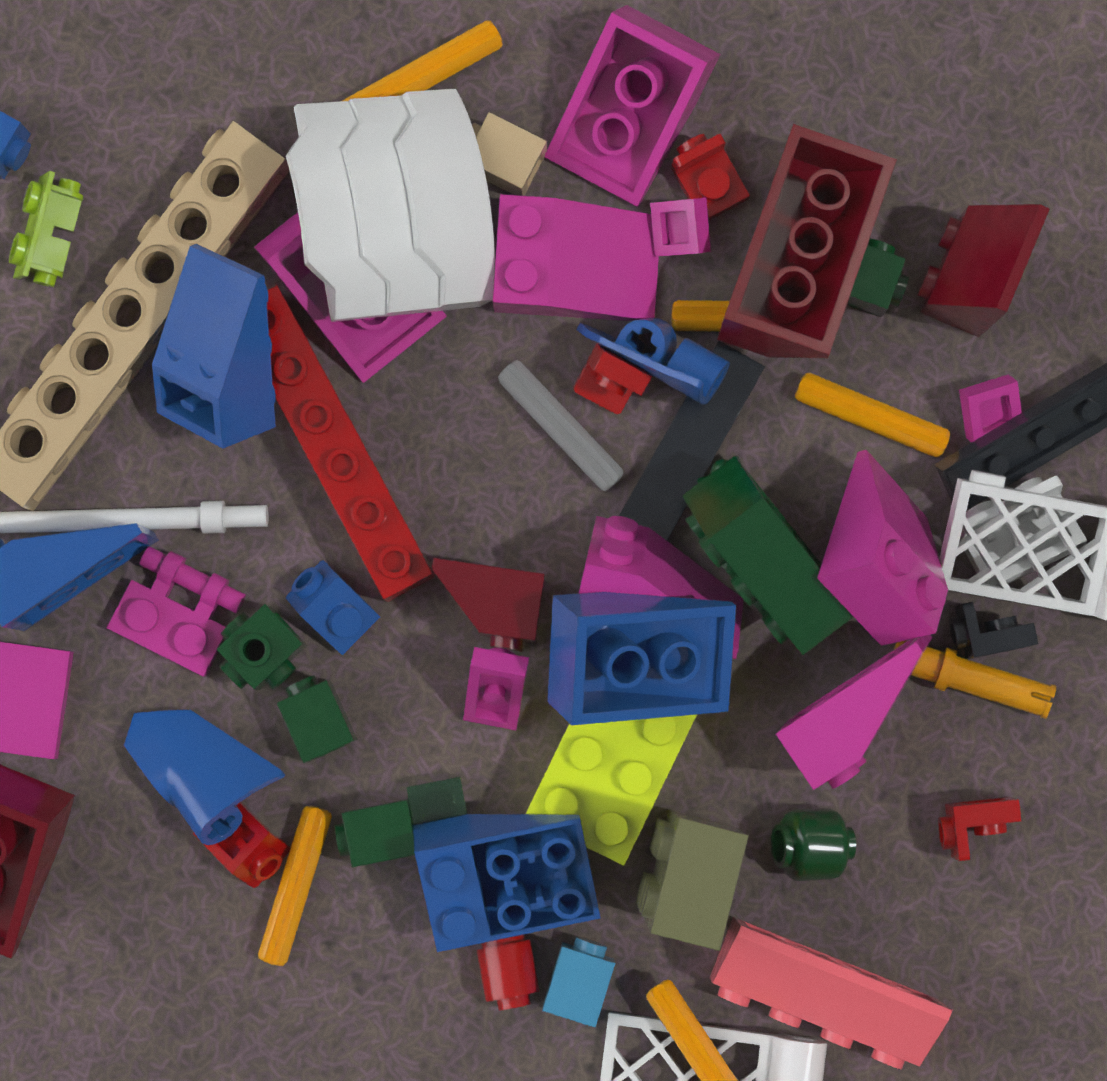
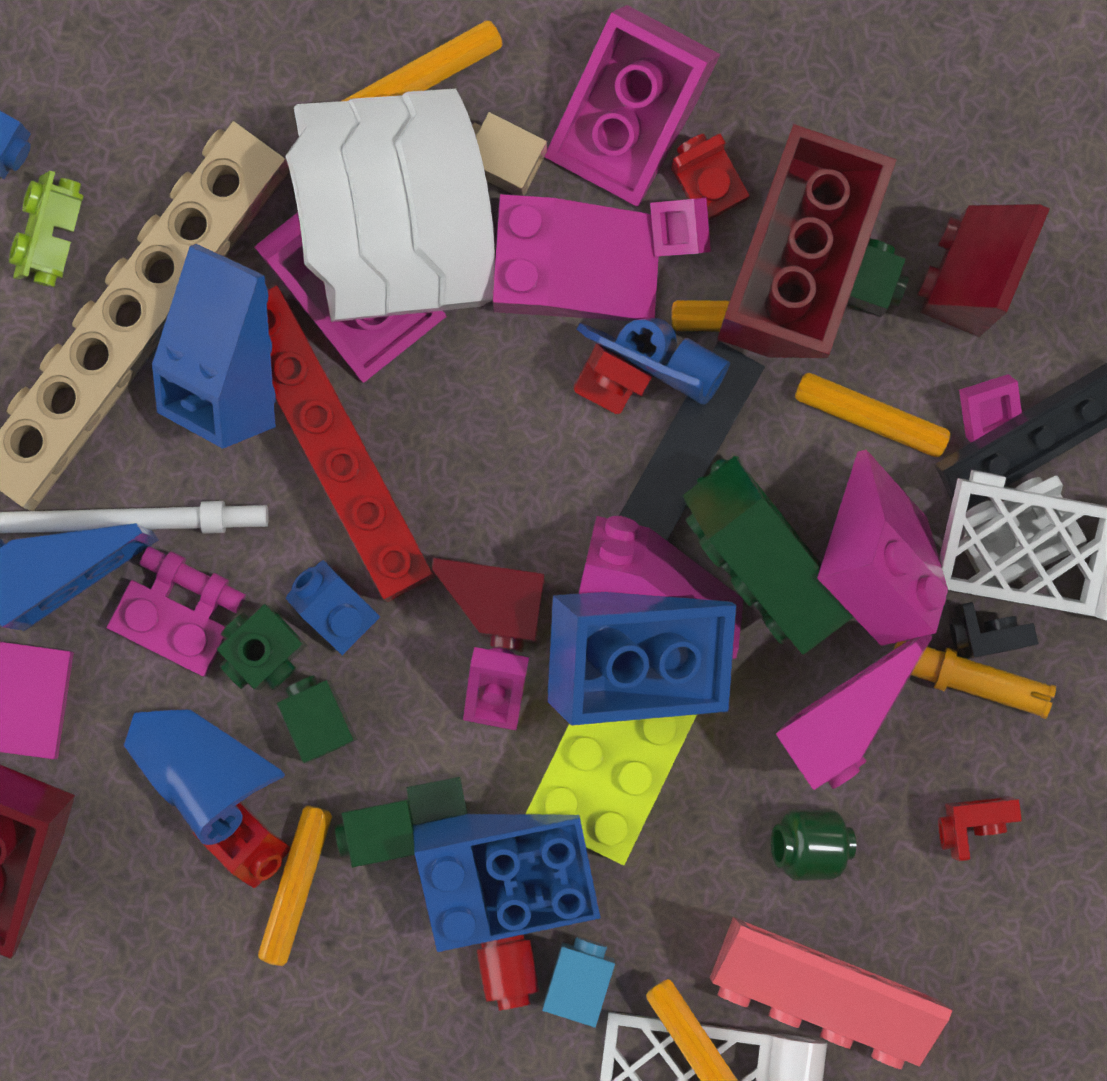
light grey axle [498,360,623,491] -> none
olive brick [636,810,749,951] -> none

